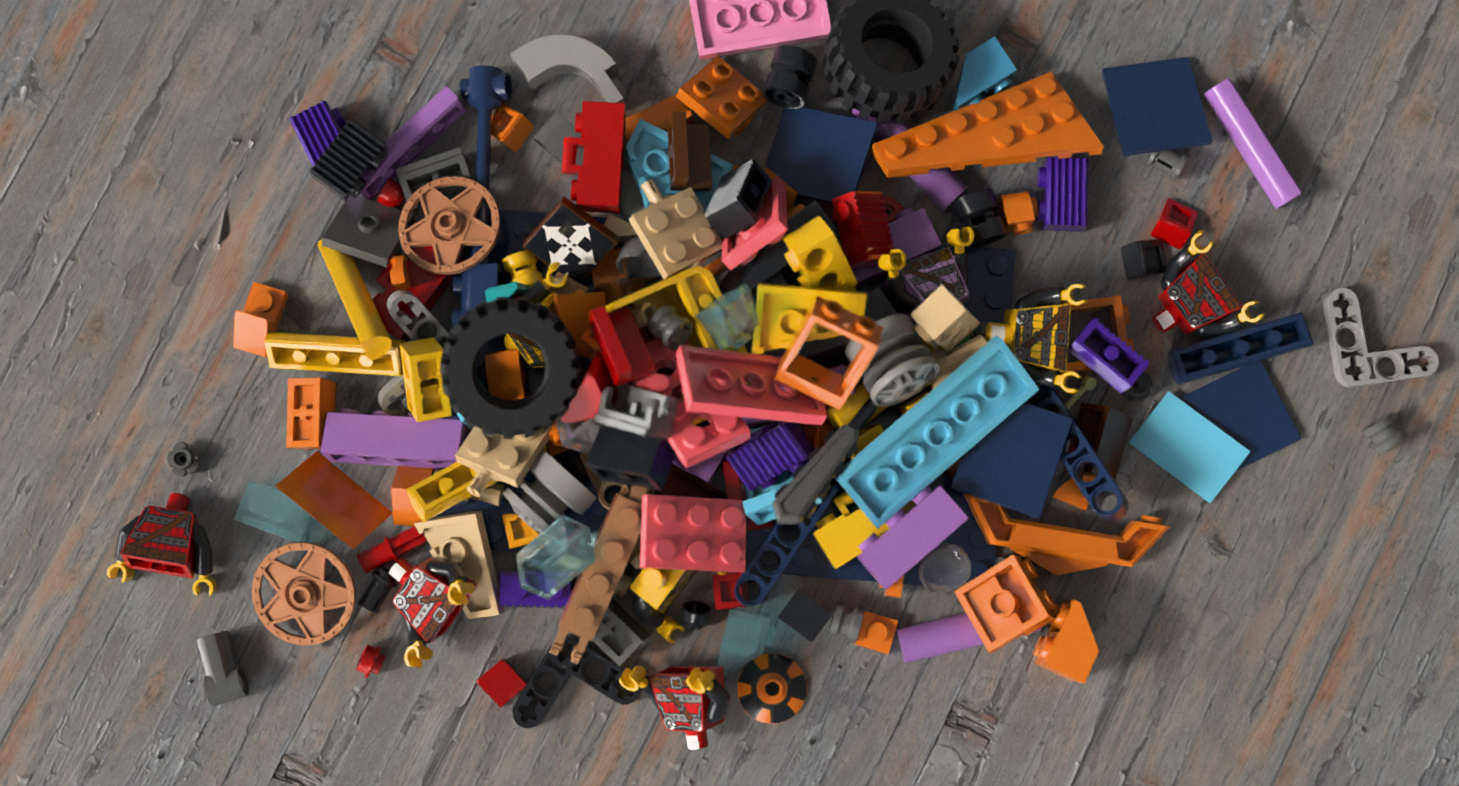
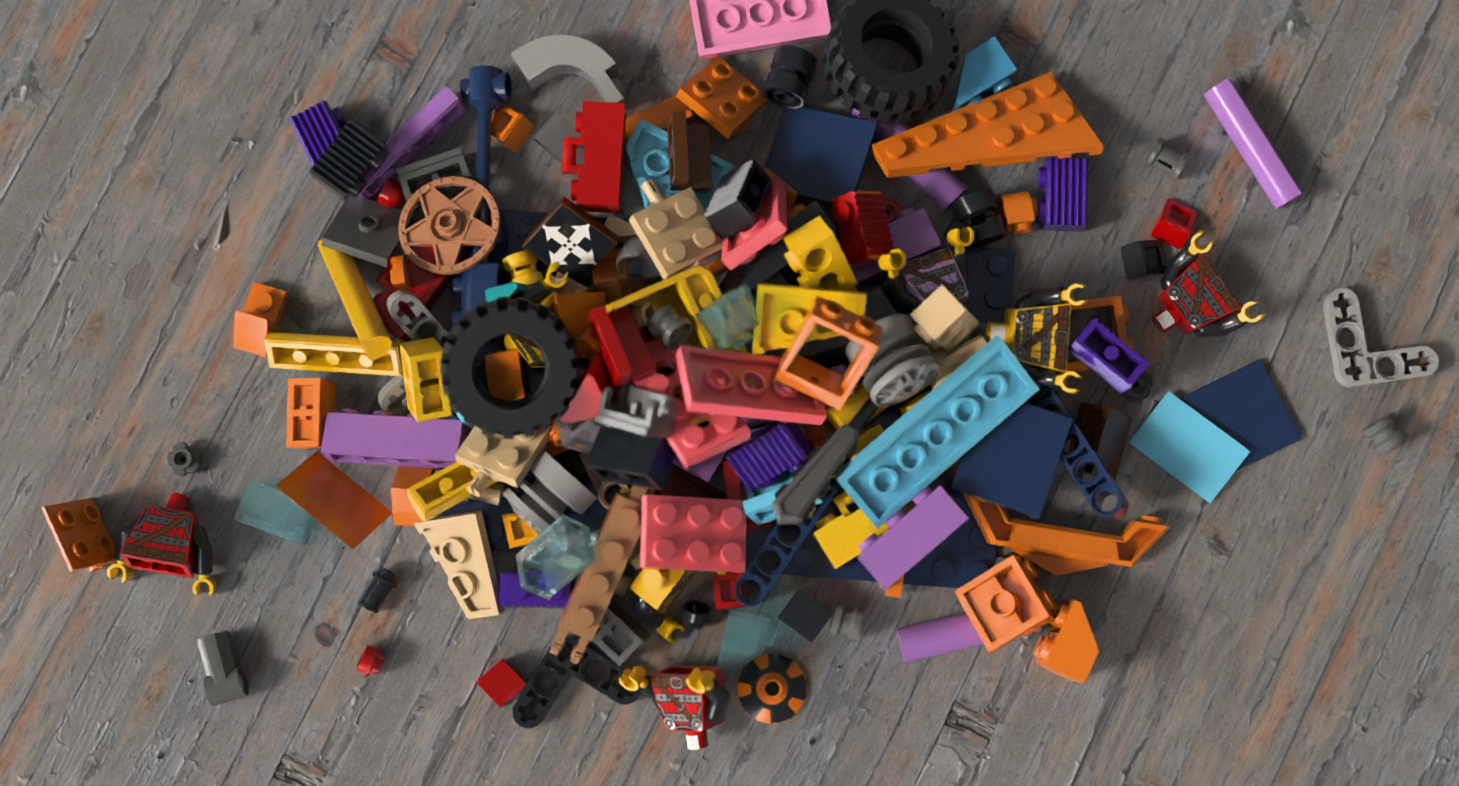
nougat wheel [252,542,356,645] -> none
red axle [357,526,427,574] -> none
torso [389,557,478,668] -> none
orange plate [854,611,898,655] -> none
clear hair [918,542,972,596] -> none
orange tile [1052,476,1096,511] -> none
yellowish green hinge [1056,375,1097,415] -> none
dark blue piece [1101,57,1212,156] -> none
dark blue brick [1168,312,1314,385] -> none
none -> orange hinge [41,498,117,572]

